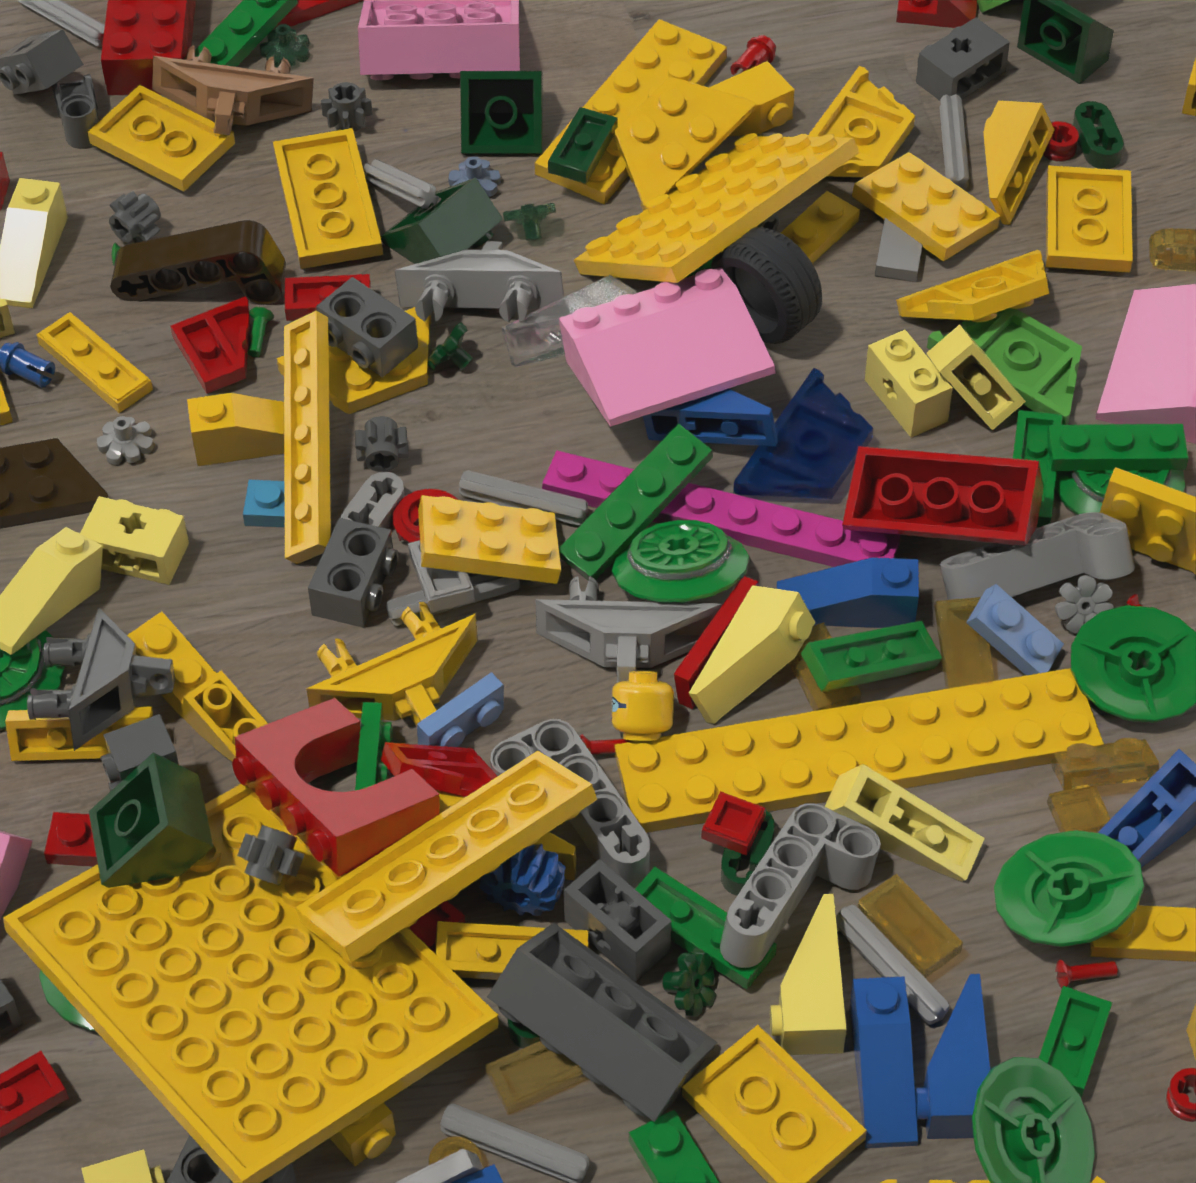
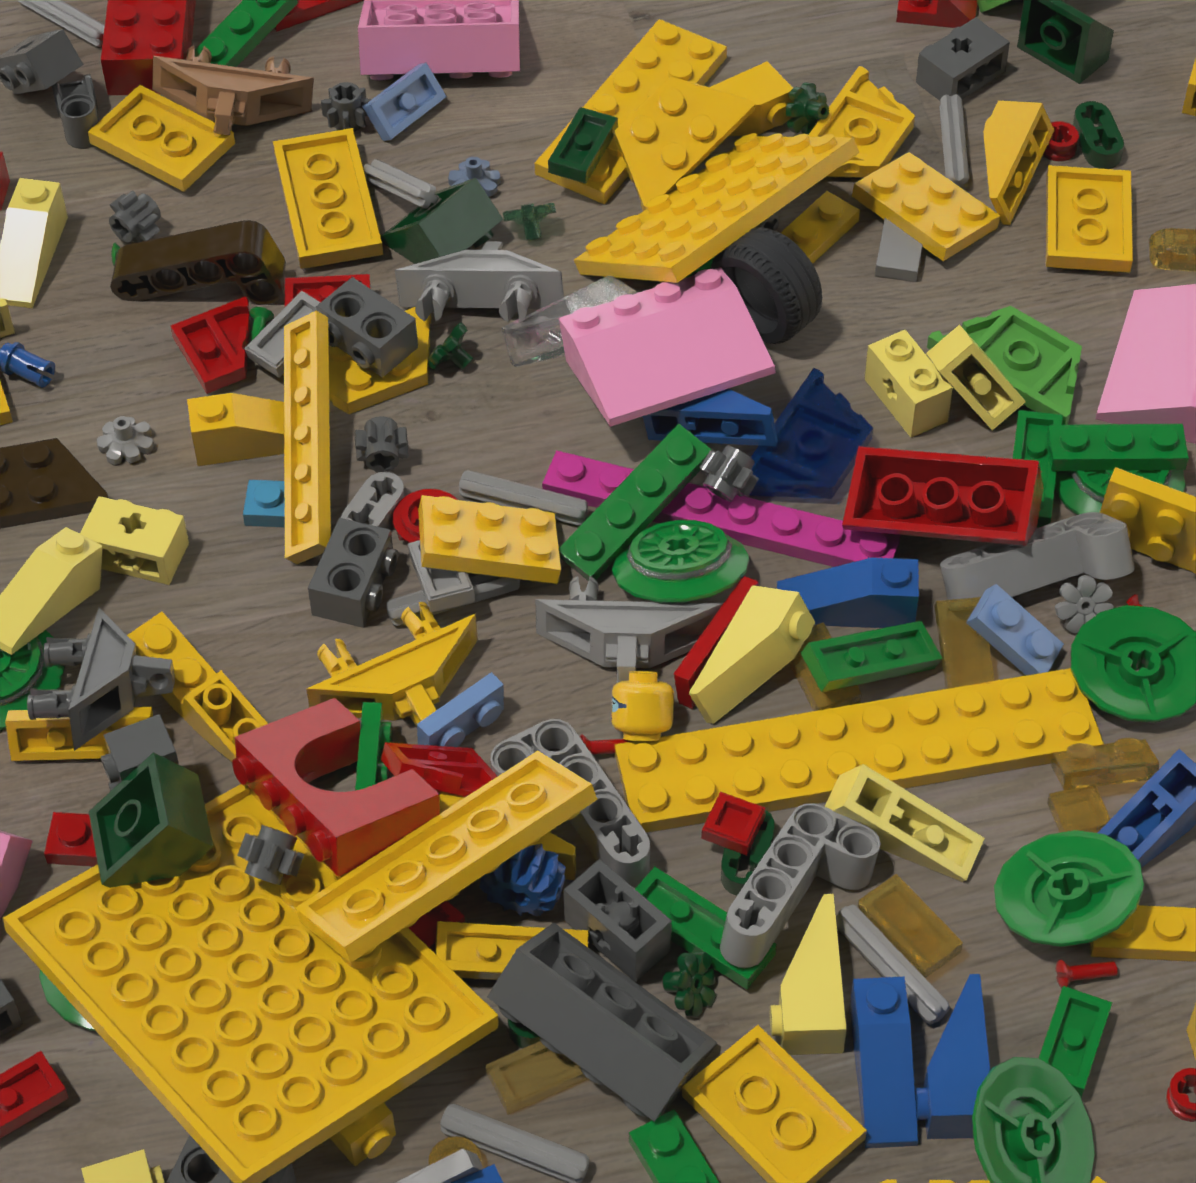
yellow tile [36,312,153,413] -> none
clear green plant [260,24,310,67] -> none
dark green slope [460,71,543,153] -> none
red pin [730,35,776,75] -> none
yellow wing [896,250,1049,322] -> none
none -> light grey tile [245,291,320,377]
none -> medium blue plate [363,62,447,141]
none -> dark grey gear [699,445,759,502]
none -> dark green plant [786,82,829,135]

